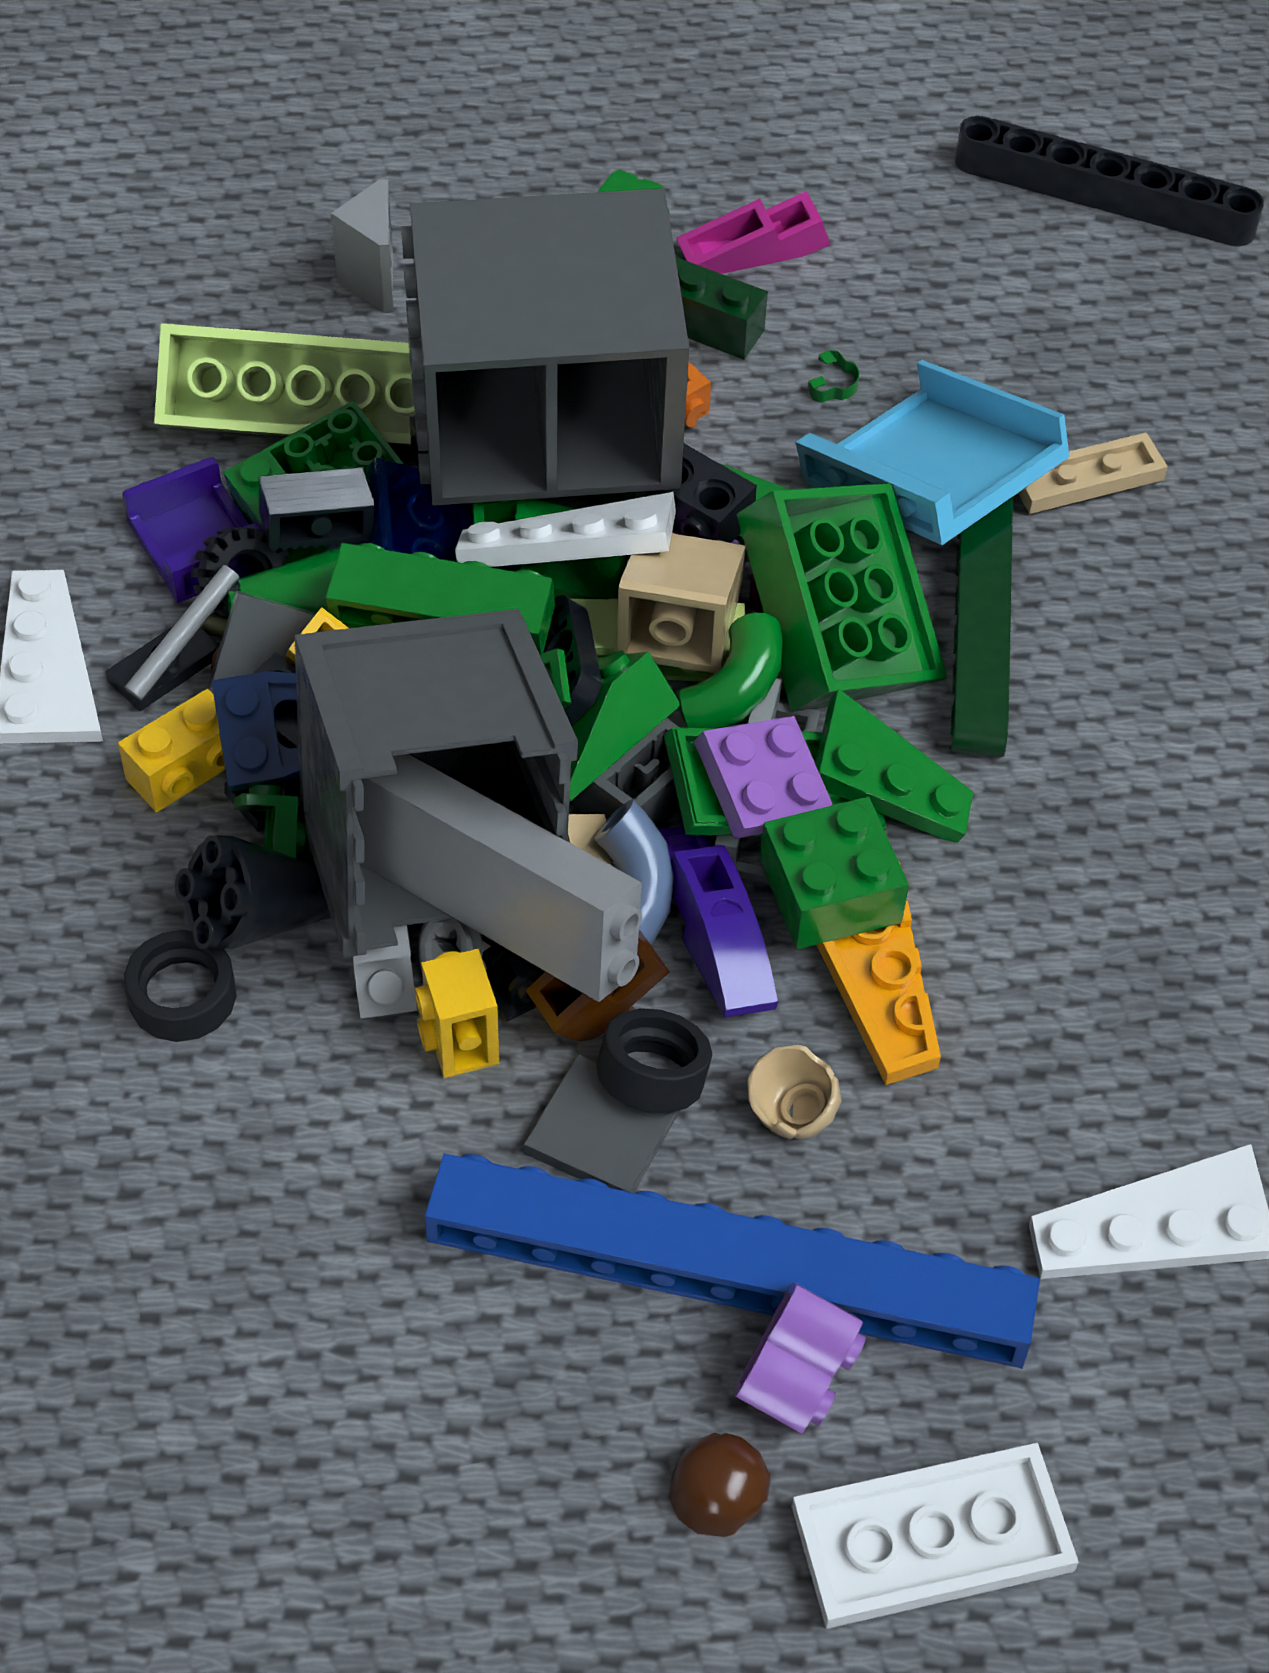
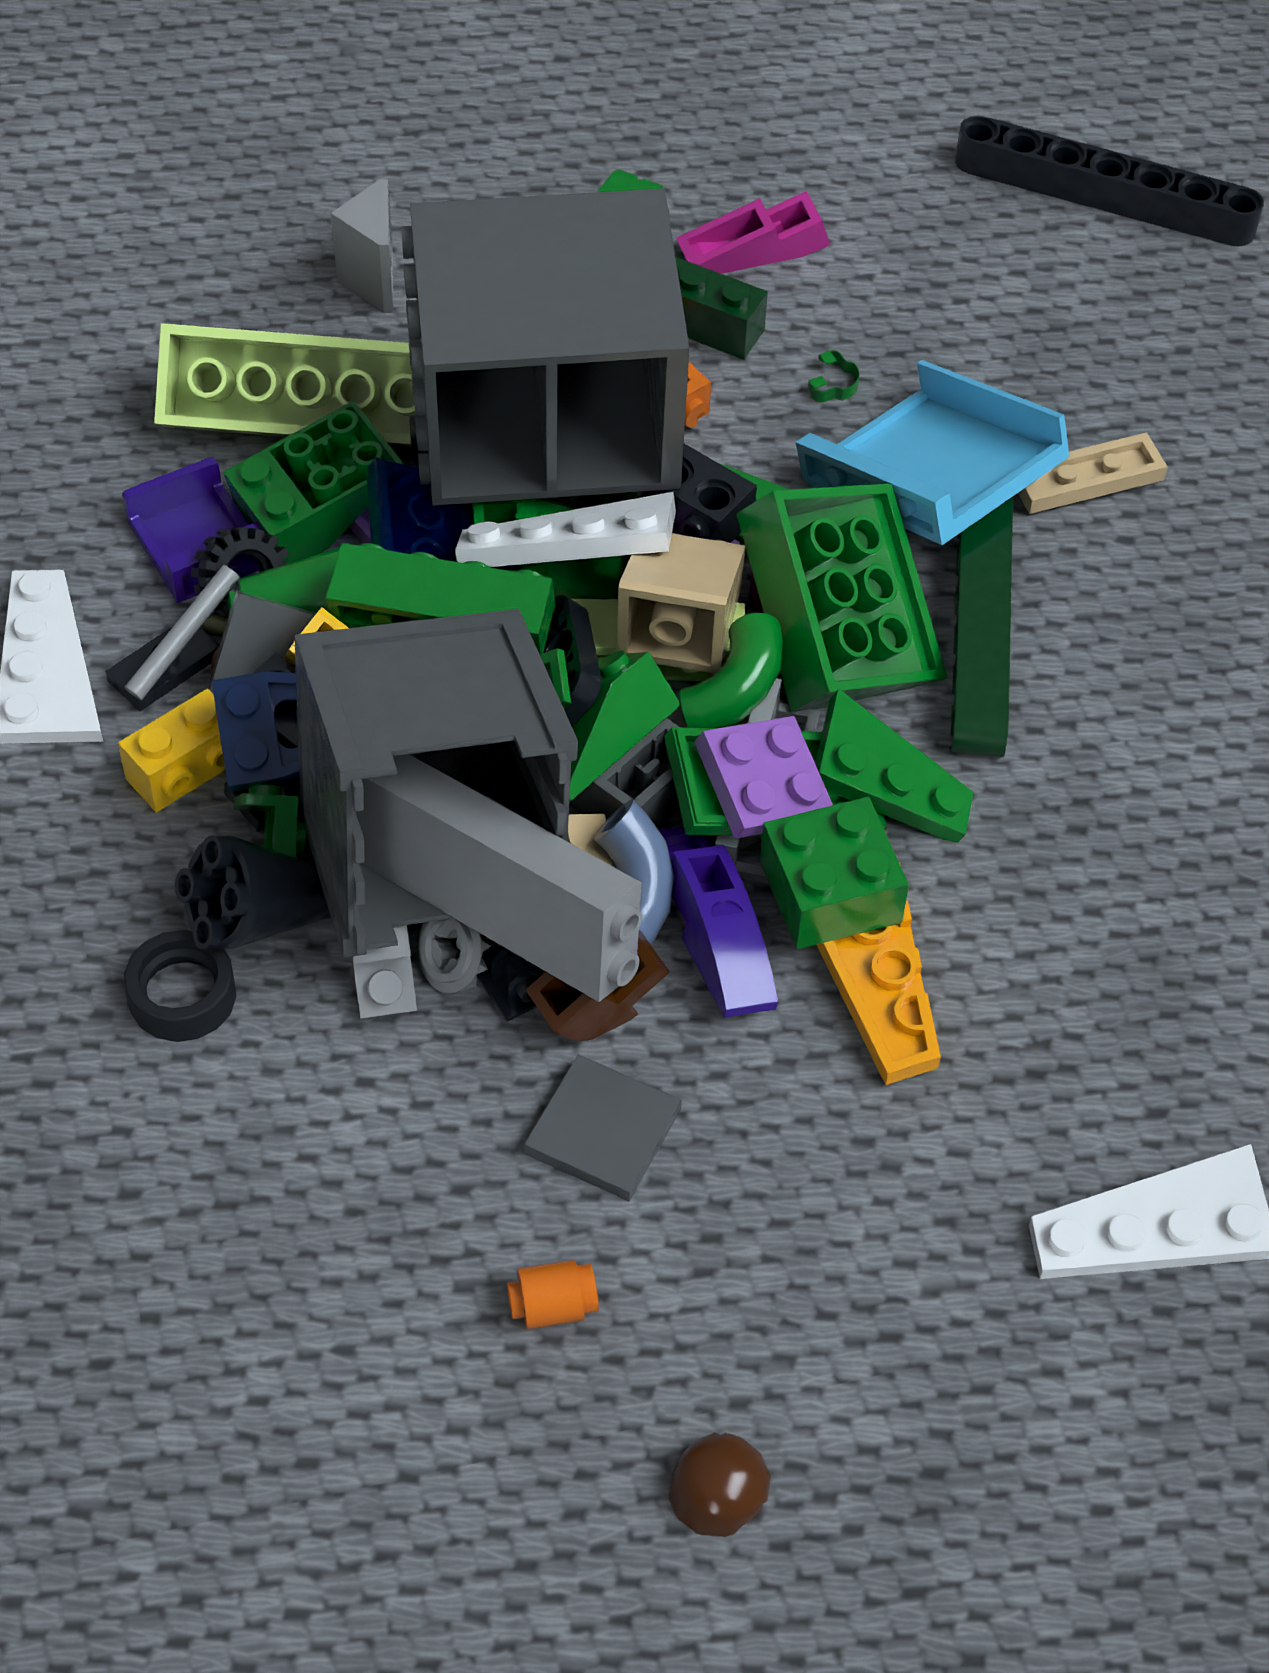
black brick [259,468,374,552] -> none
yellow brick [414,948,499,1078] -> none
blue brick [425,1153,1040,1369] -> none
black tyre [596,1008,713,1113] -> none
medium lavender brick [733,1281,866,1434] -> none
tan hair [747,1045,841,1140] -> none
white plate [792,1443,1079,1629] -> none
none -> orange brick [507,1259,599,1330]

